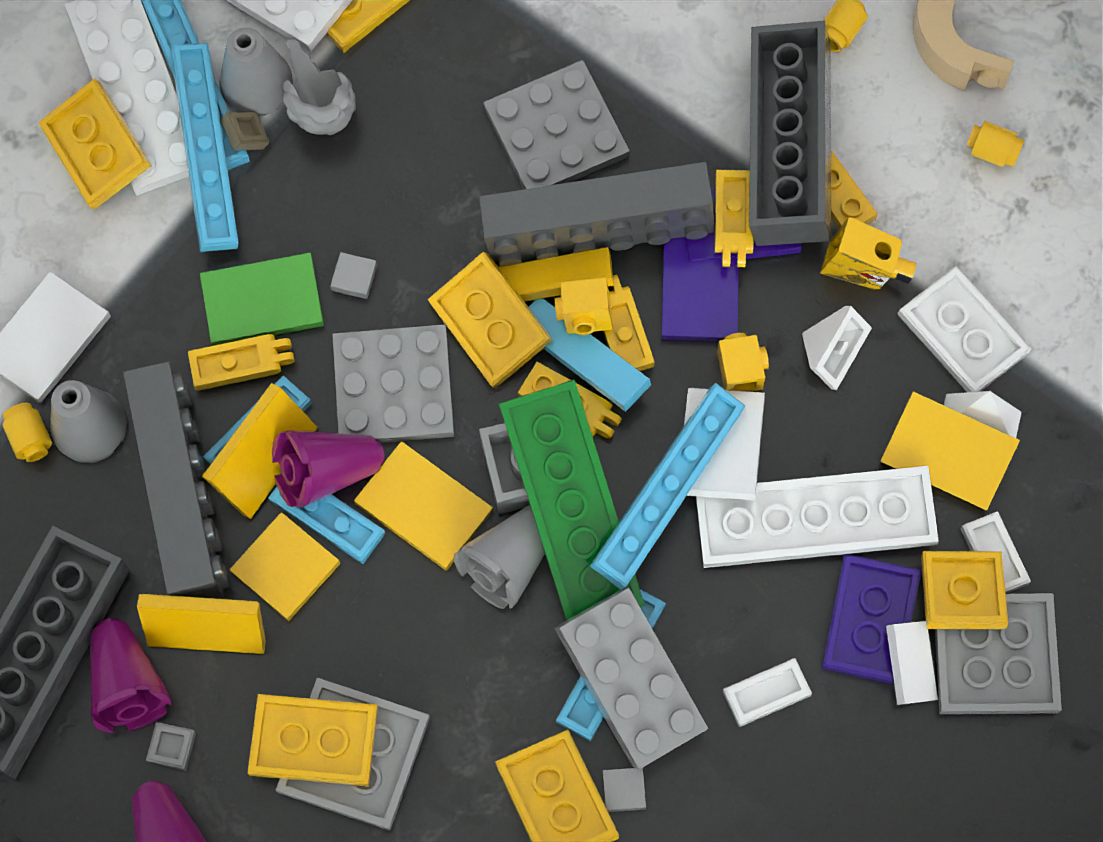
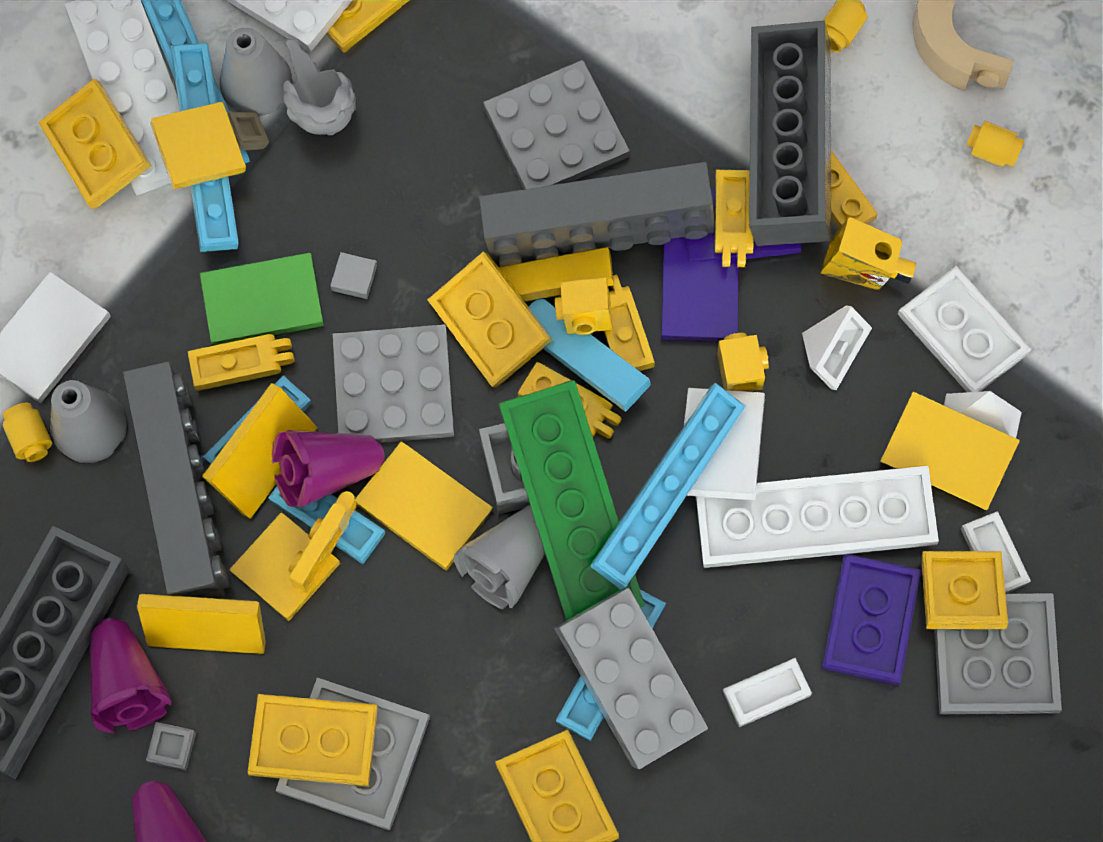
light grey tile [603,768,646,812] -> none
white tile [886,621,938,705] -> none
none -> yellow tile [150,102,246,190]
none -> yellow hinge [288,491,357,593]

